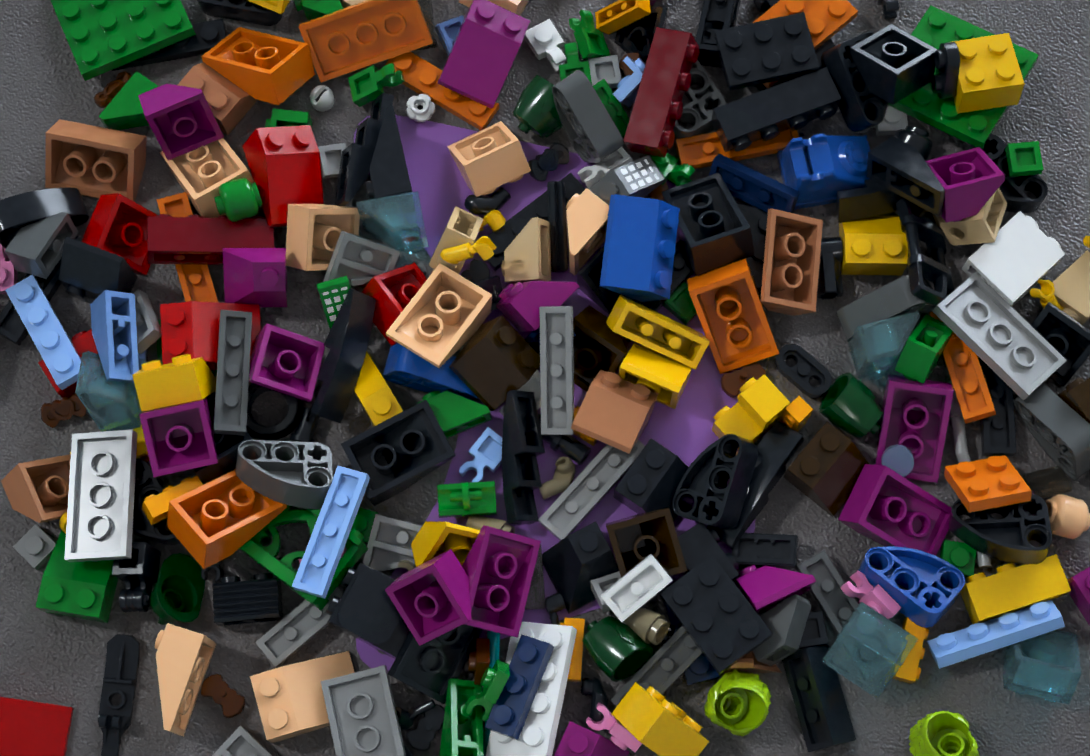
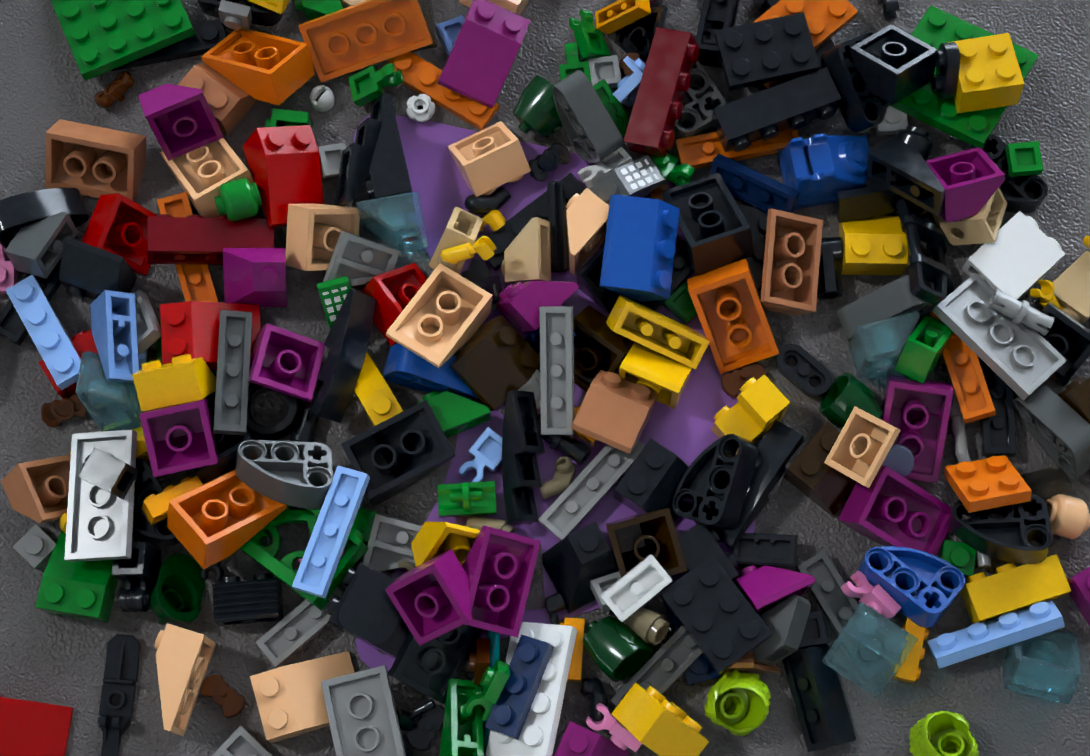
green slope [98,71,159,130] -> none
white plate [524,19,566,73] -> none
light orange piece [779,396,813,432] -> none
none -> brick [78,447,139,500]
none -> light grey plate [218,0,253,30]
none -> light nougat slope [824,406,901,488]
none -> light grey pin [987,289,1054,336]

